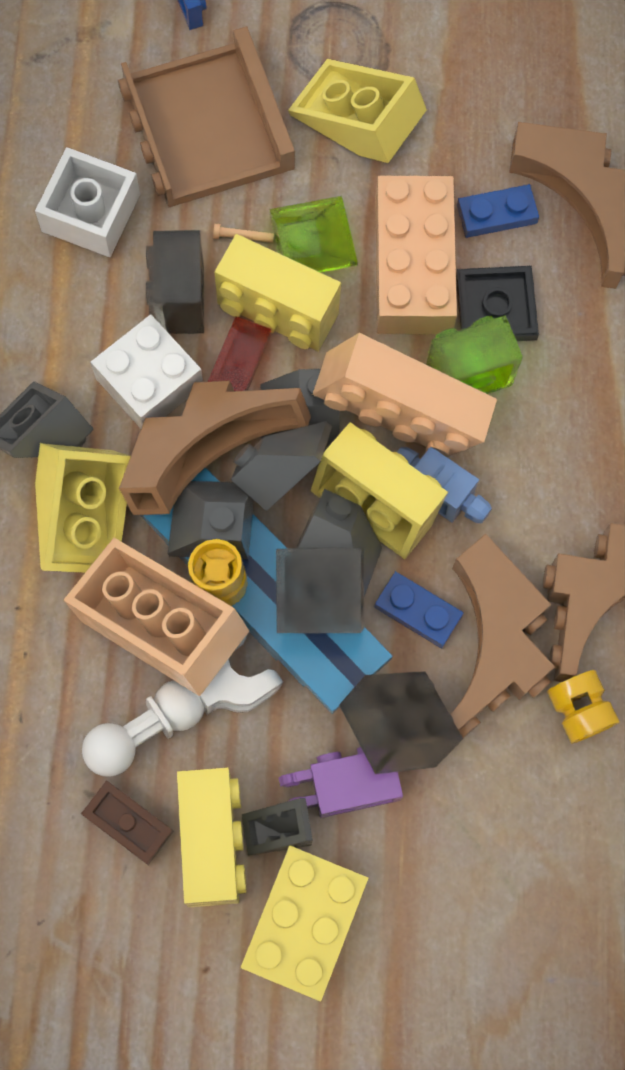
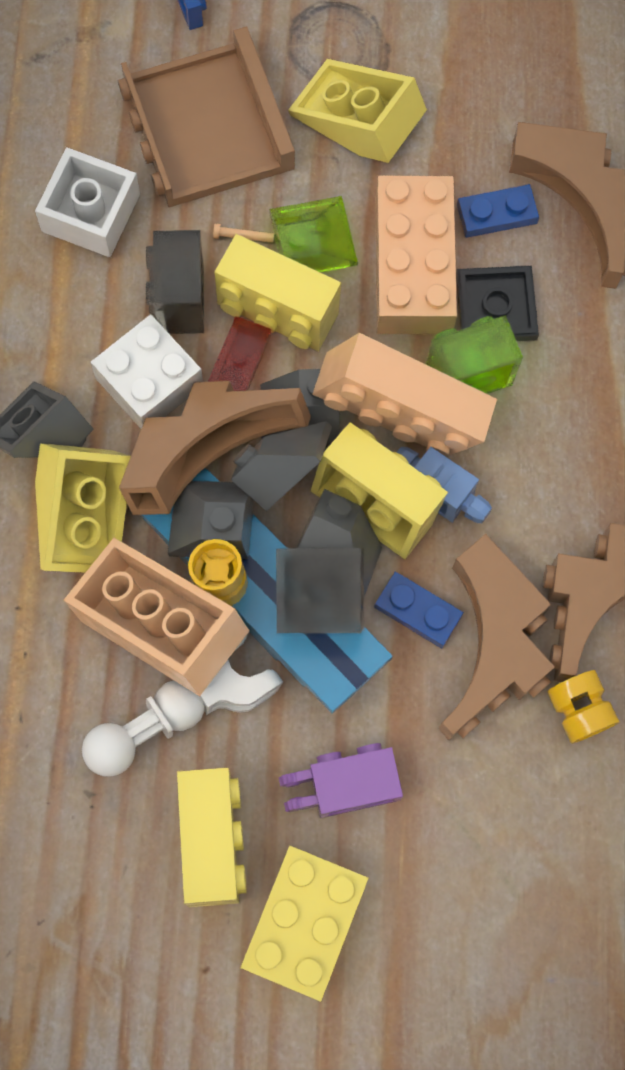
reddish brown plate [81,780,174,865] -> none
dark grey slope [242,798,313,856] -> none
clear smoke brick [339,671,463,774] -> none

